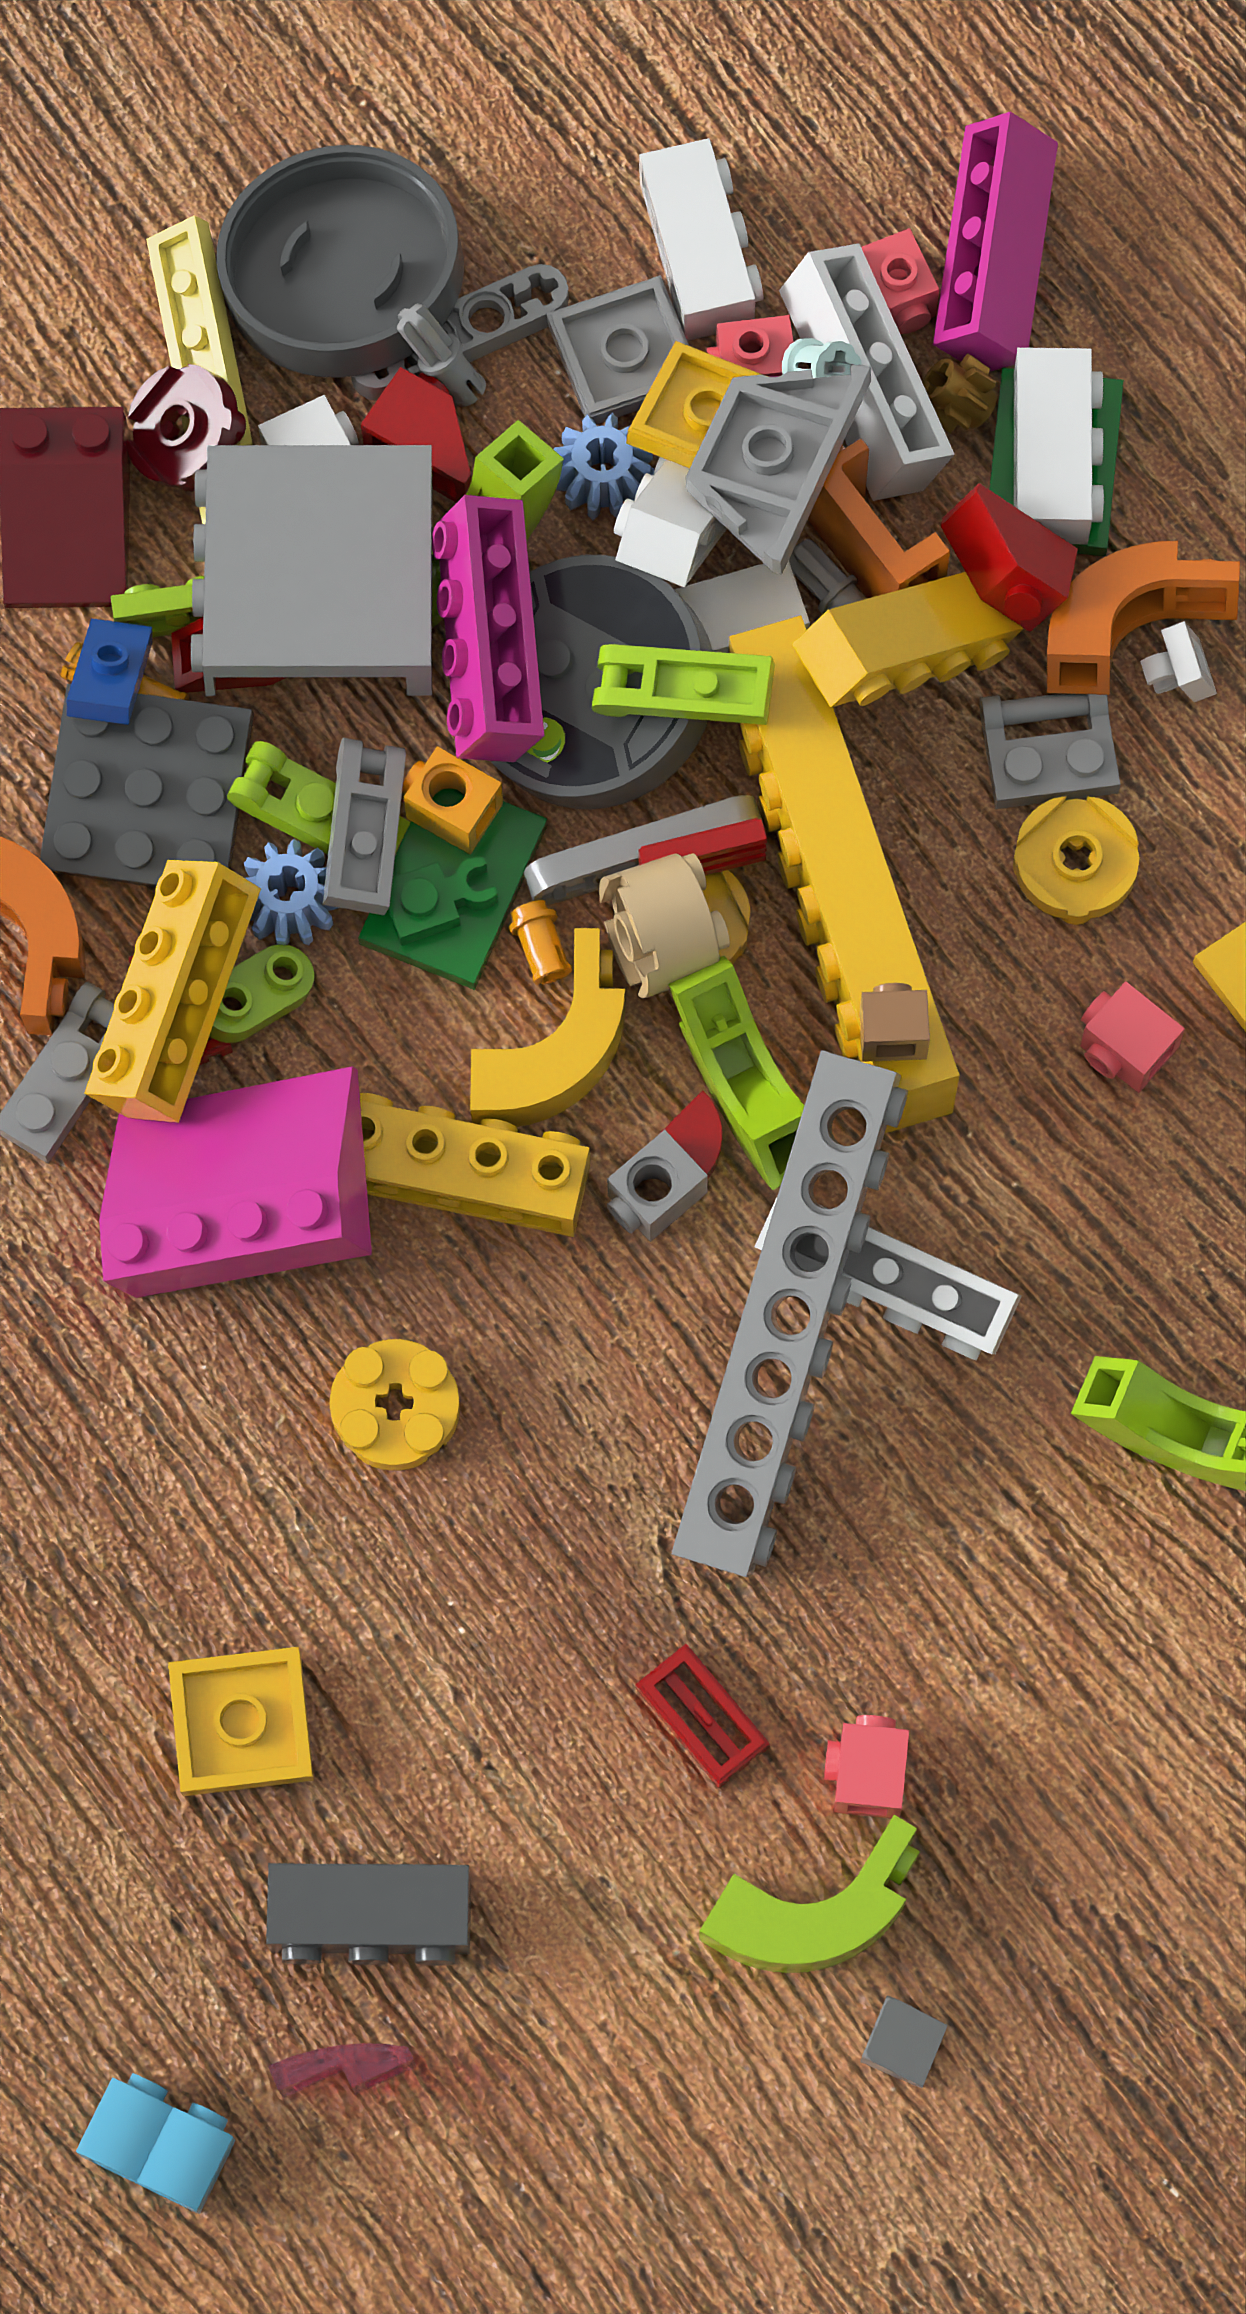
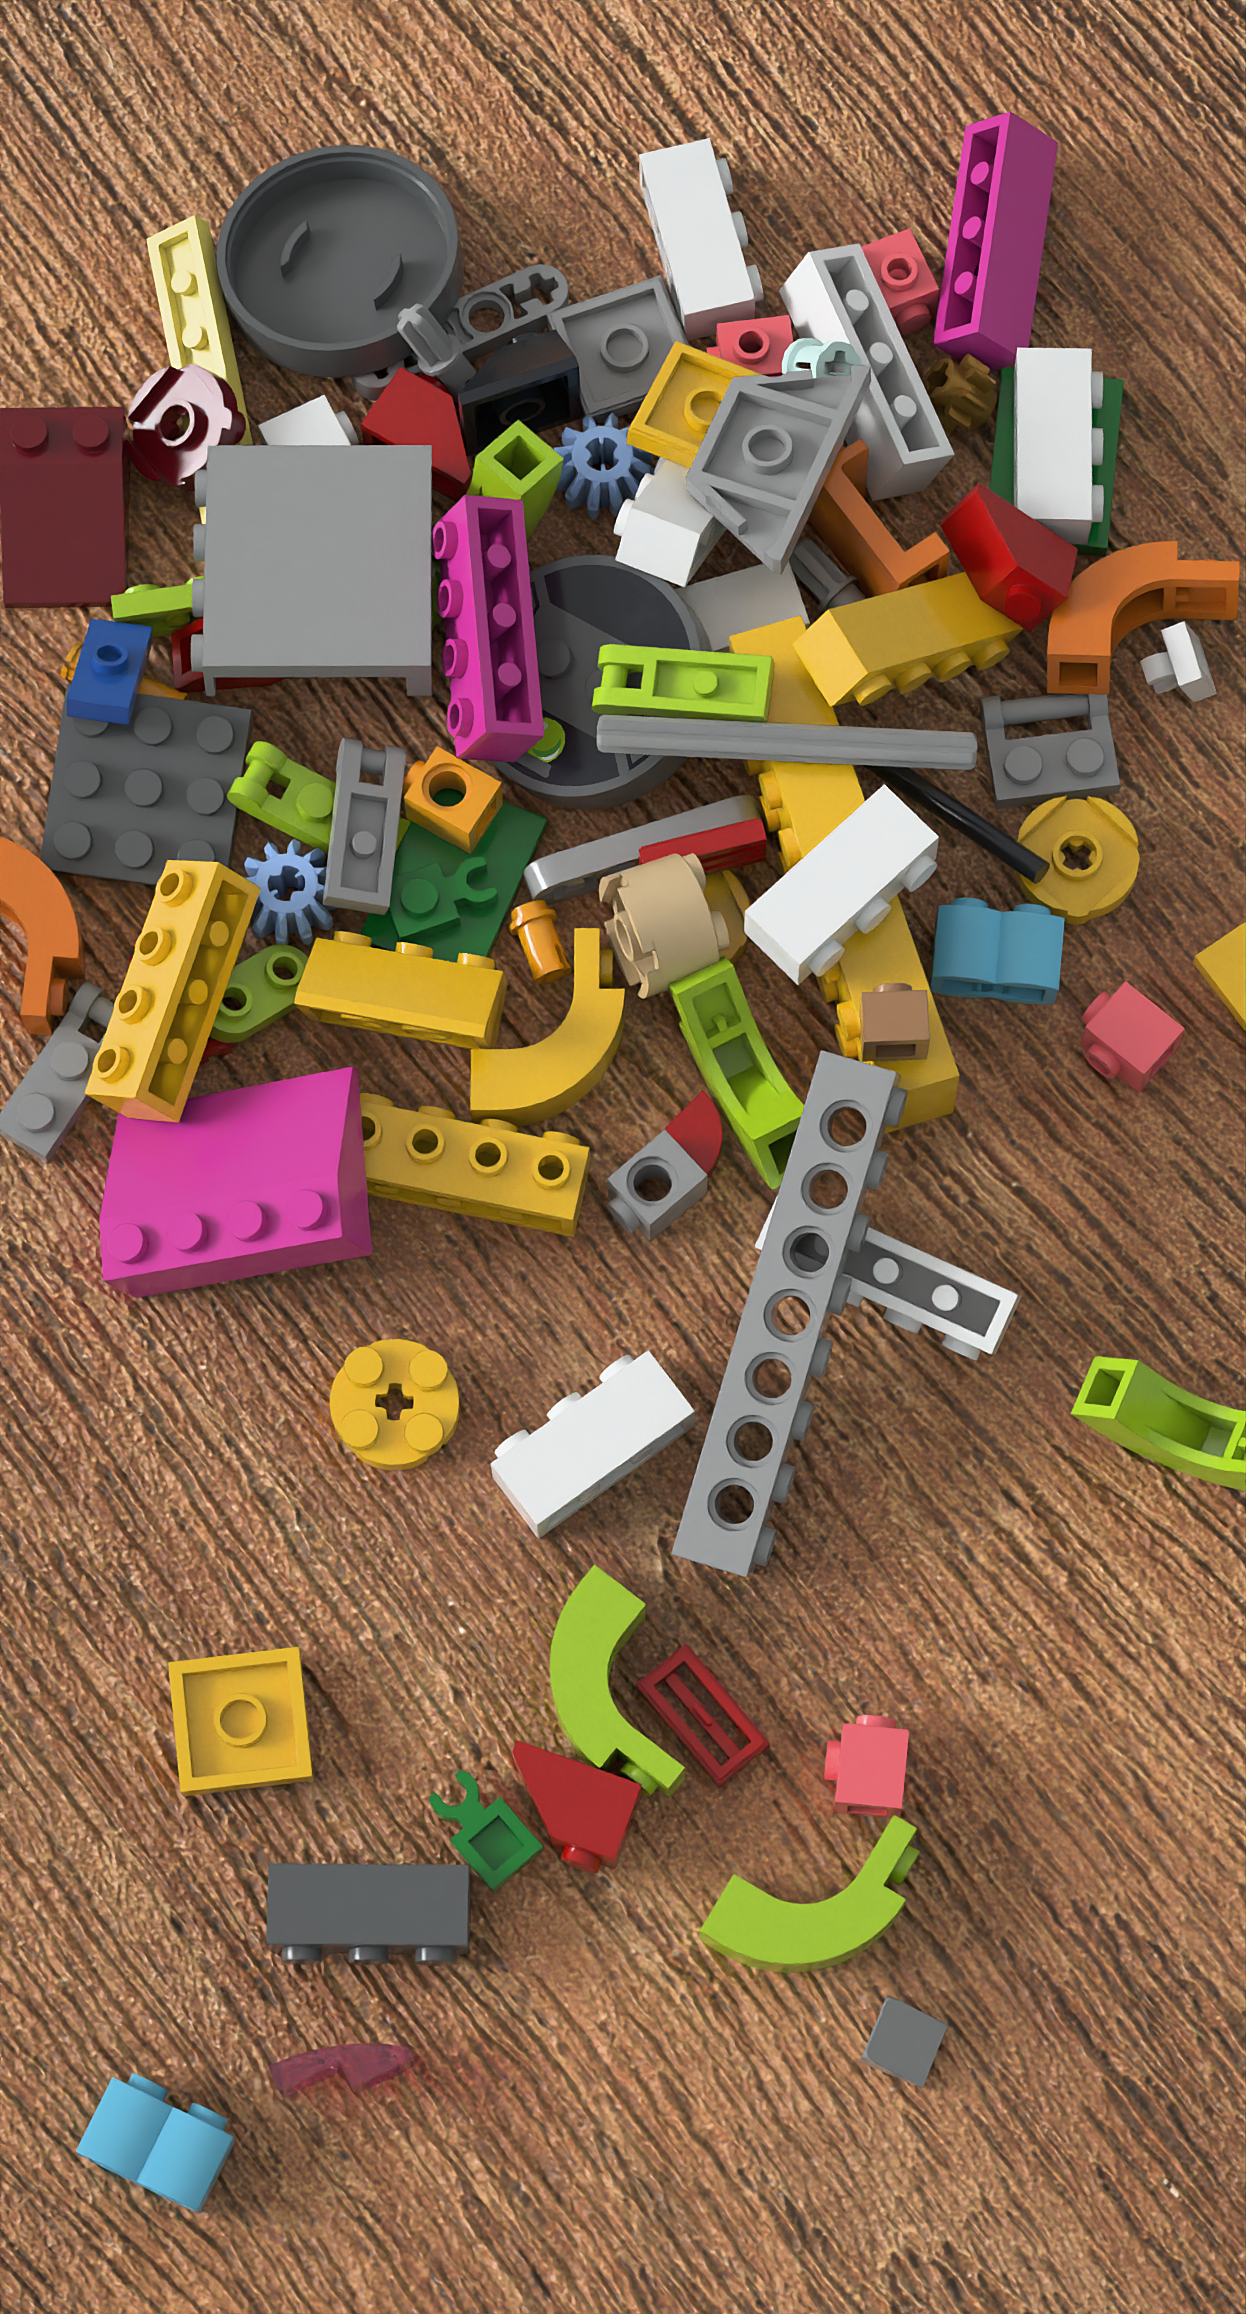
none -> yellow slope [294,931,508,1050]
none -> green plate [429,1770,544,1894]
none -> black slope [458,329,581,457]
none -> white brick [491,1350,695,1539]
none -> red slope [512,1740,642,1873]
none -> lime arch [550,1564,685,1799]
none -> light grey axle [596,715,977,770]
none -> white brick [744,784,939,985]
none -> black bar [862,765,1050,884]
none -> medium azure brick [929,897,1065,1005]

